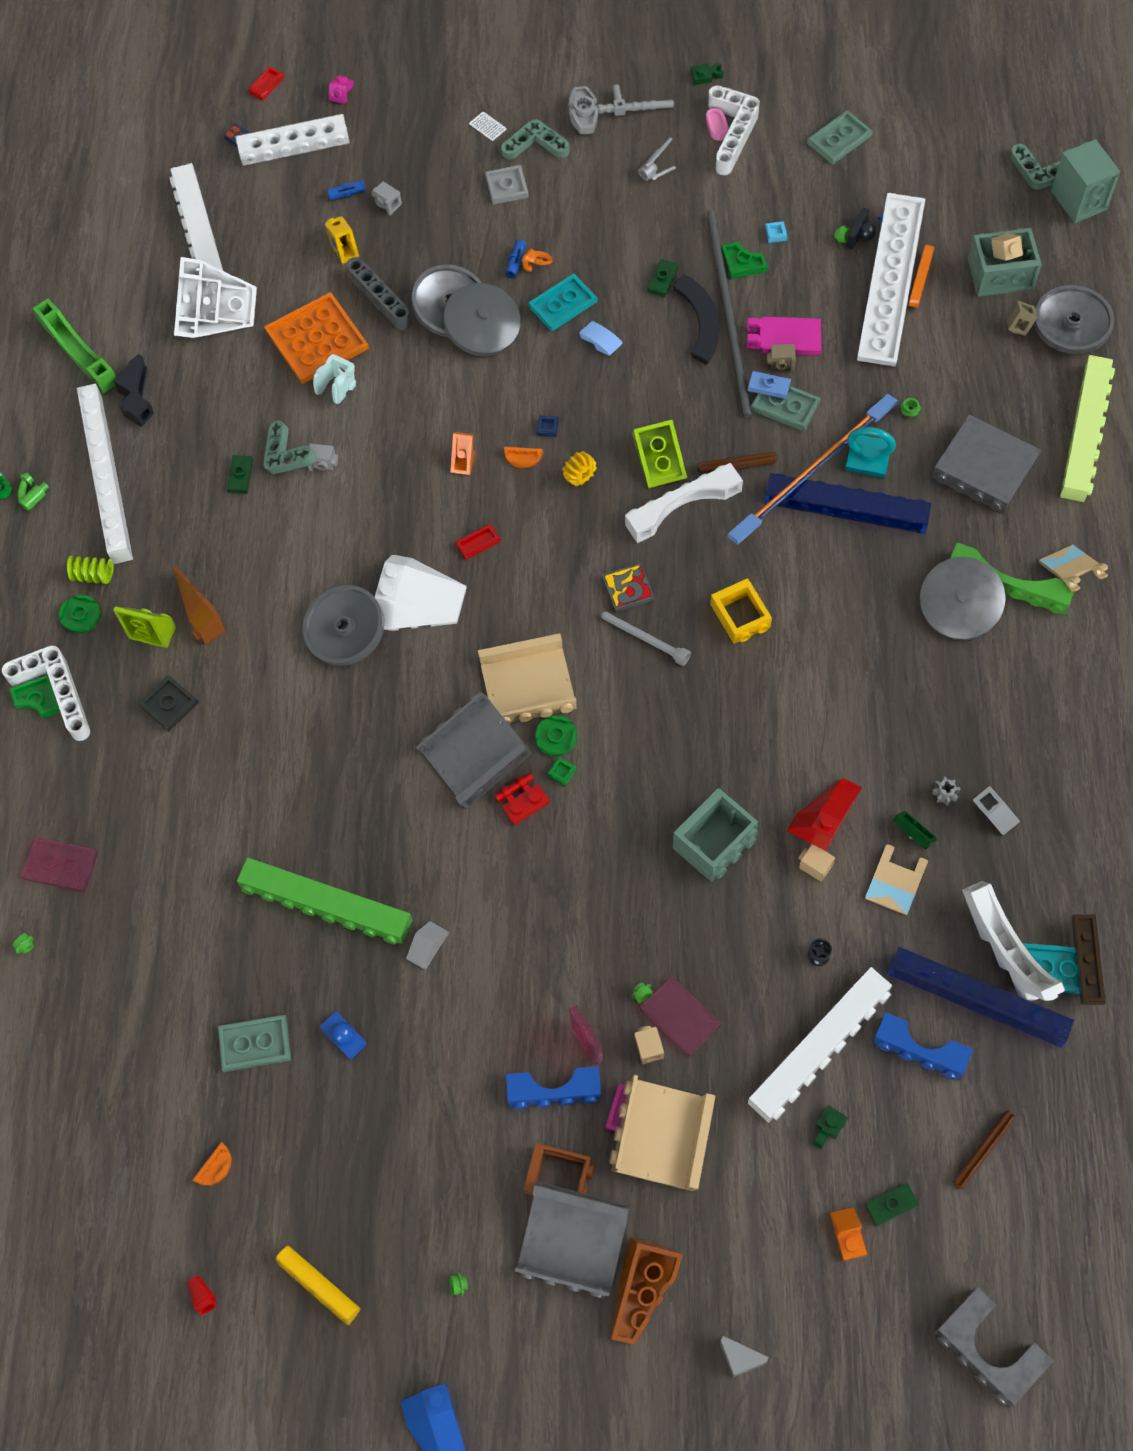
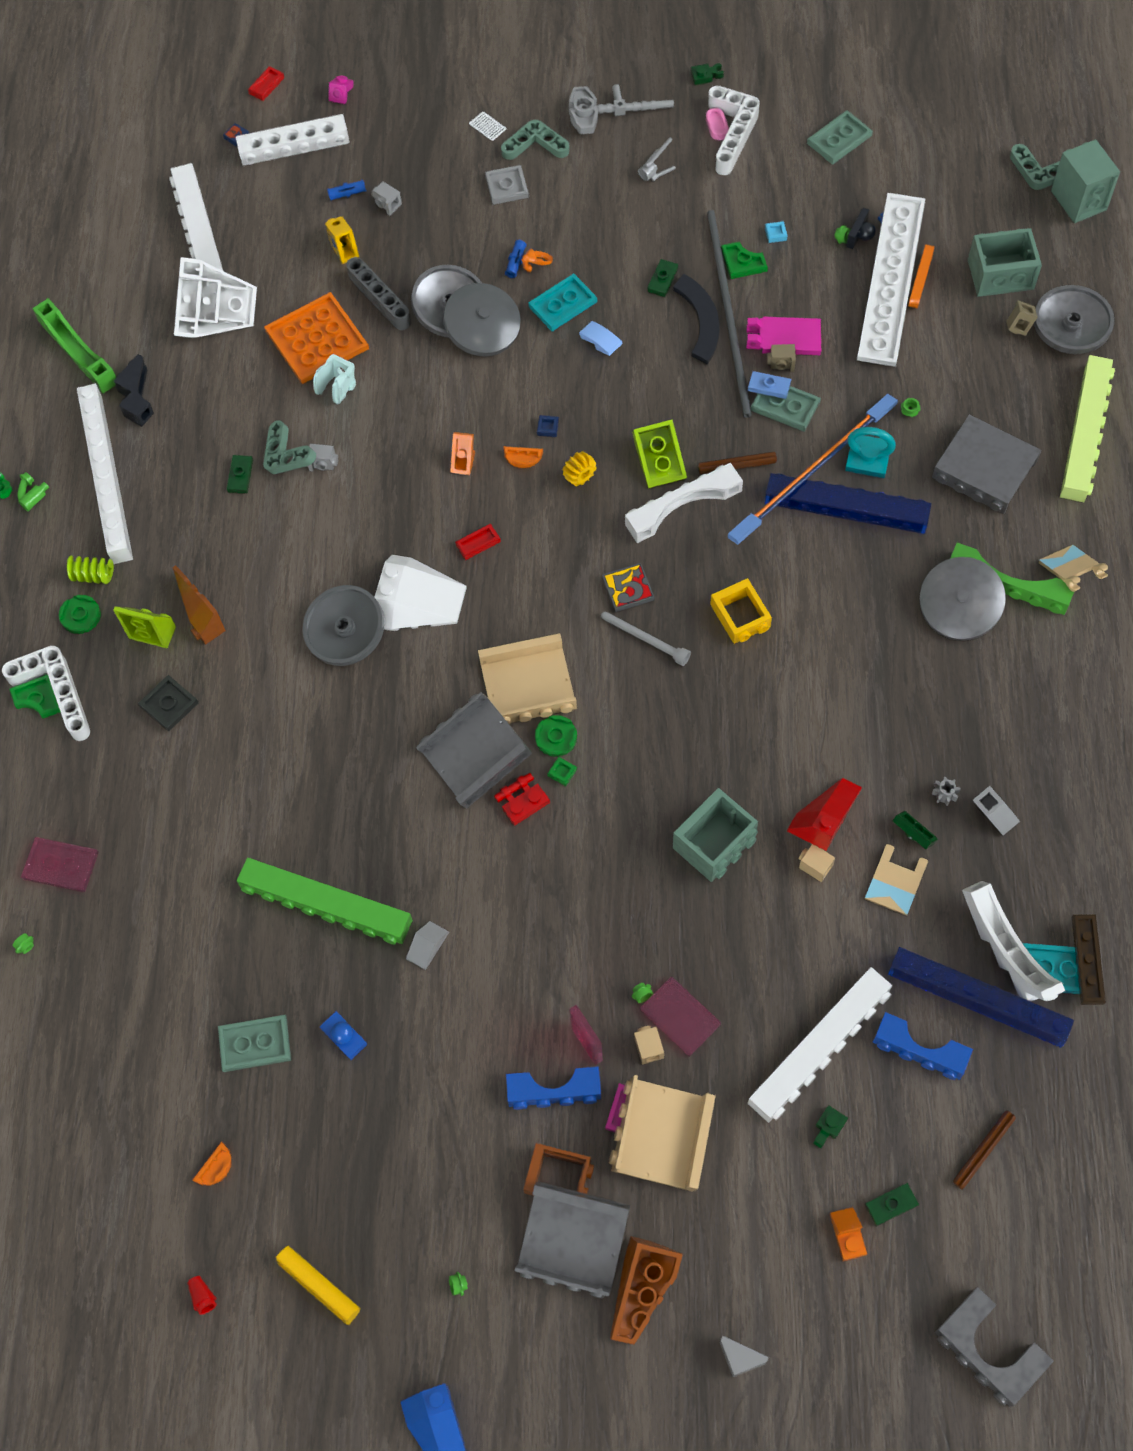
black wheel [807,938,832,966] -> none
tan brick [991,233,1023,261] -> none

